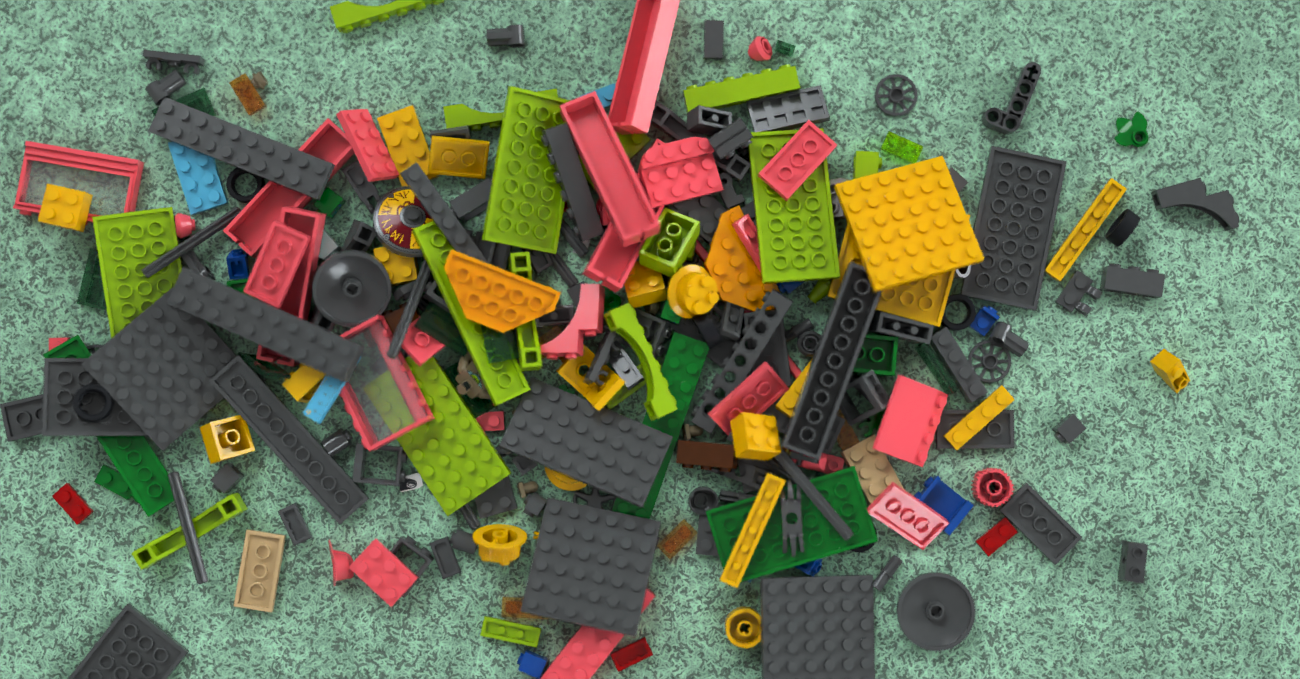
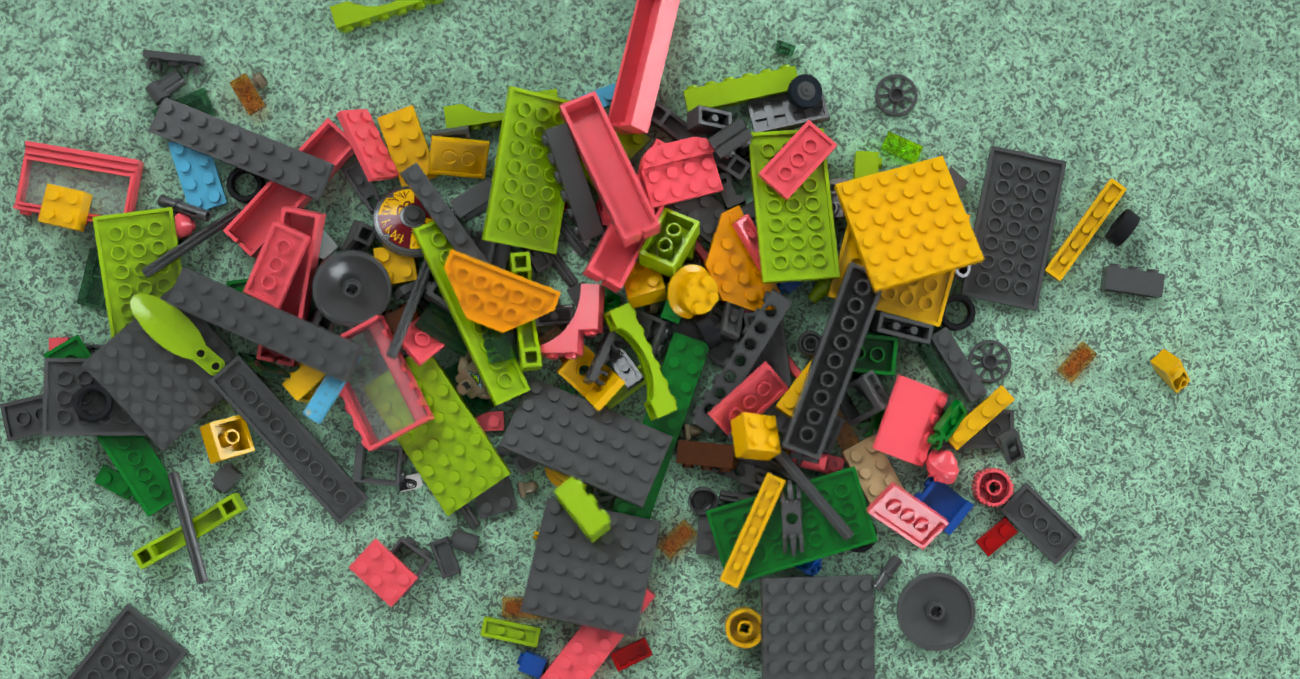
red plate [52,483,94,525] -> none
dark grey piece [180,250,215,280] -> none
blue bracket [226,249,250,280] -> none
tan plate [233,529,286,612] -> none
dark grey plate [278,503,312,546] -> none
green brick [314,187,346,219] -> none
dark grey brick [322,428,353,457] -> none
coral piece [328,540,354,587] -> none
yellow piece [472,524,527,566] -> none
dark grey piece [486,25,525,48] -> none
dark grey plate [523,492,547,518] -> none
dark grey tile [703,20,724,60] -> none
coral cone [748,36,772,61] -> none
dark grey axle [785,318,814,342] -> none
blue bracket [969,306,1000,337] -> none
dark grey beam [981,62,1041,135] -> none
dark grey piece [989,322,1029,357] -> none
dark grey brick [1052,414,1087,444] -> none
dark grey plate [1055,270,1103,316] -> none
green plate [1114,111,1149,147] -> none
dark grey brick [1118,540,1148,583] -> none
dark grey arch [1151,178,1239,231] -> none
none -> lime plant [130,294,226,376]
none -> dark grey pin [157,195,212,222]
none -> lime brick [554,476,611,543]
none -> black wheel [787,74,822,109]
none -> coral hair [925,450,959,484]
none -> green plate [927,399,968,451]
none -> dark grey slope [994,428,1025,465]
none -> clear orange plate [1057,341,1097,383]

